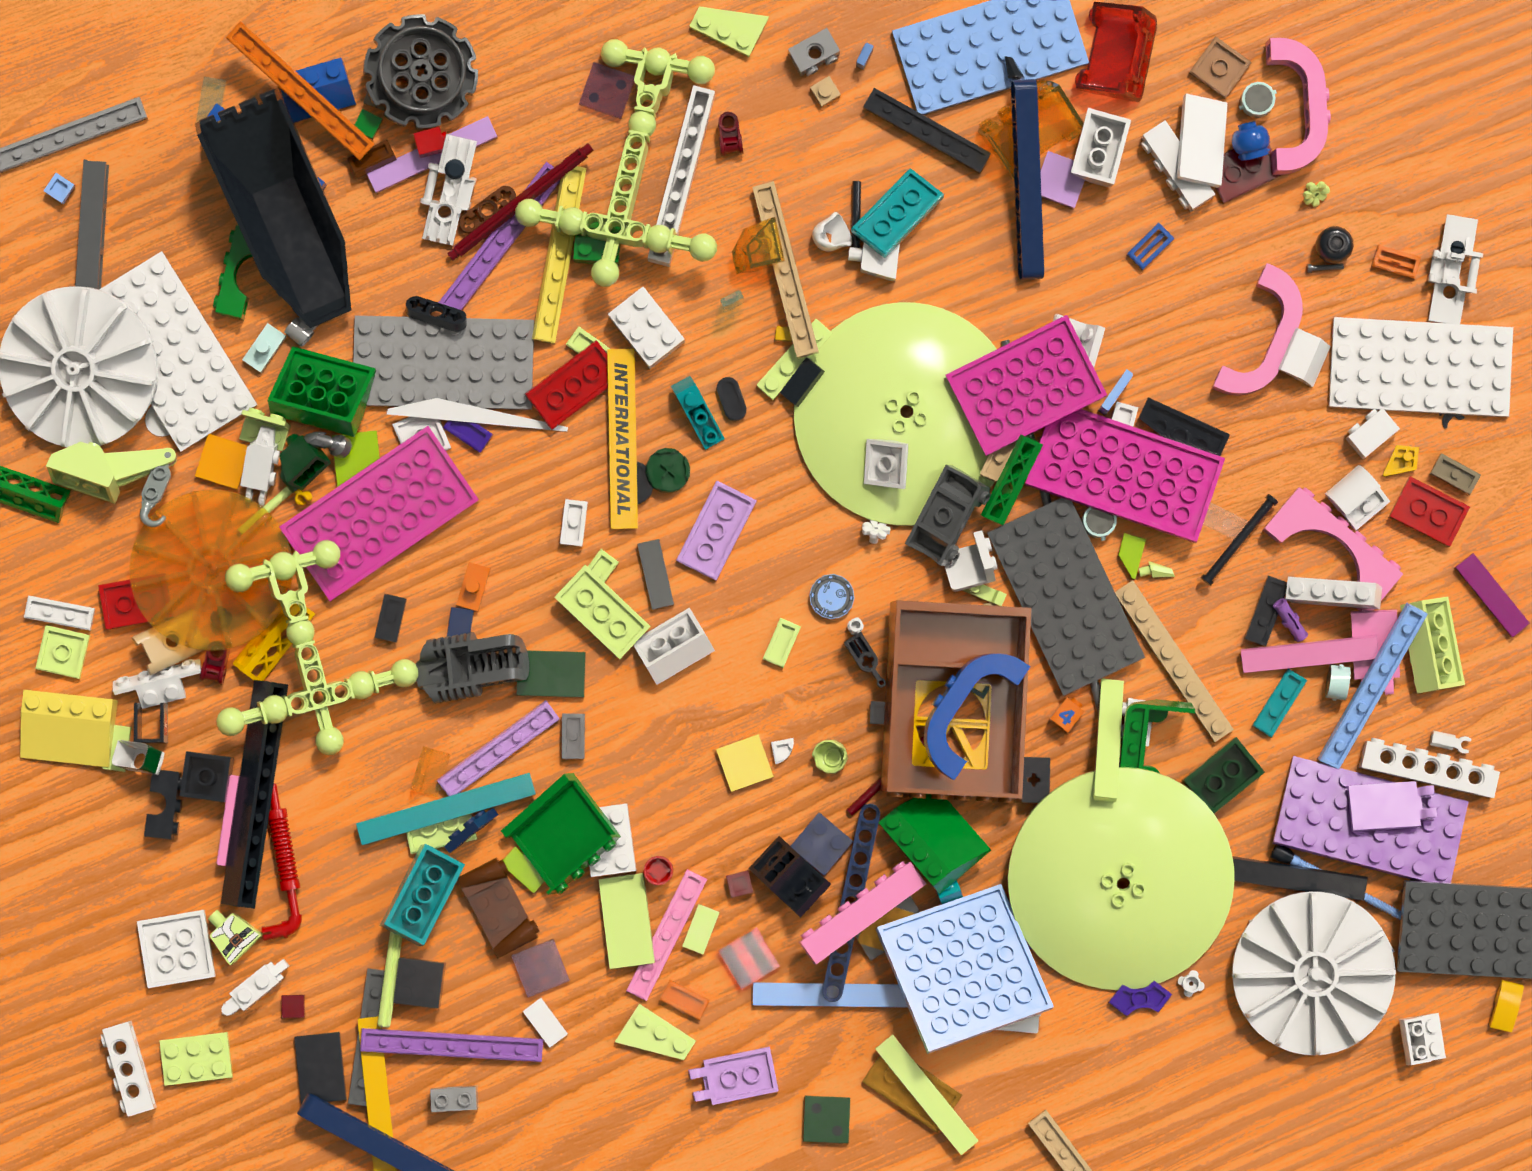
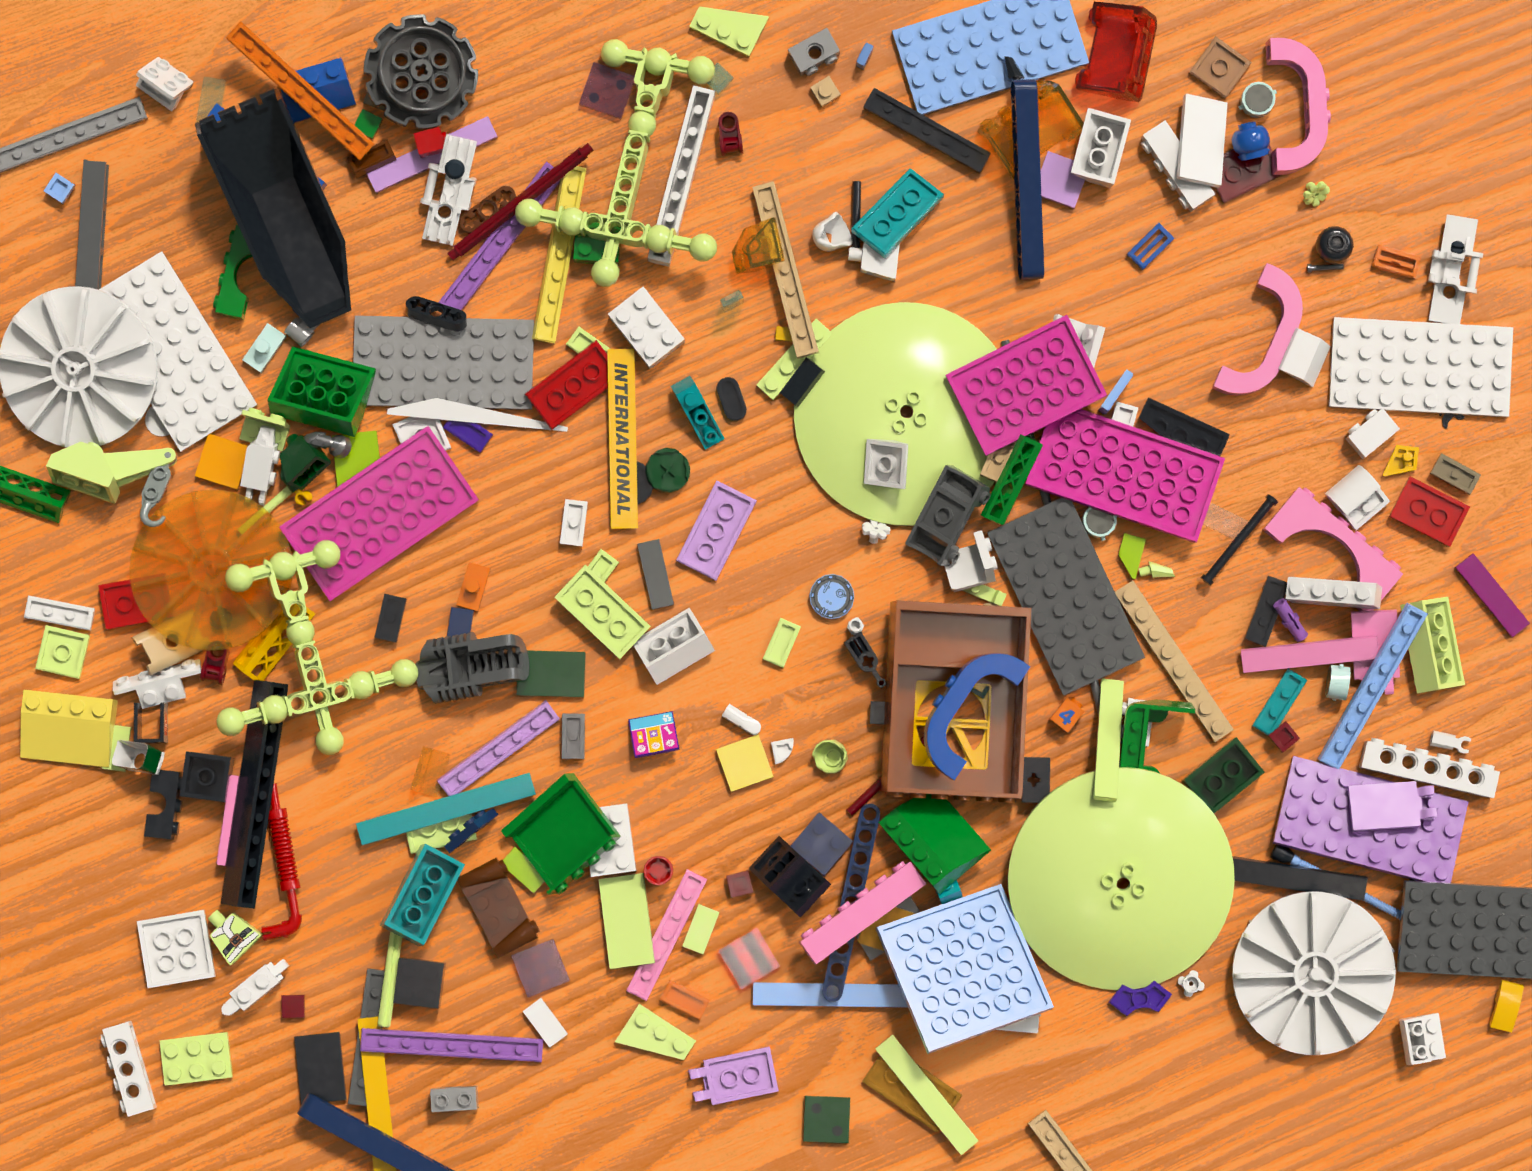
none -> white bracket [136,57,194,111]
none -> piece [628,711,680,758]
none -> clear light blue tile [706,62,734,95]
none -> white bar [722,704,761,735]
none -> dark red tile [1268,721,1300,753]

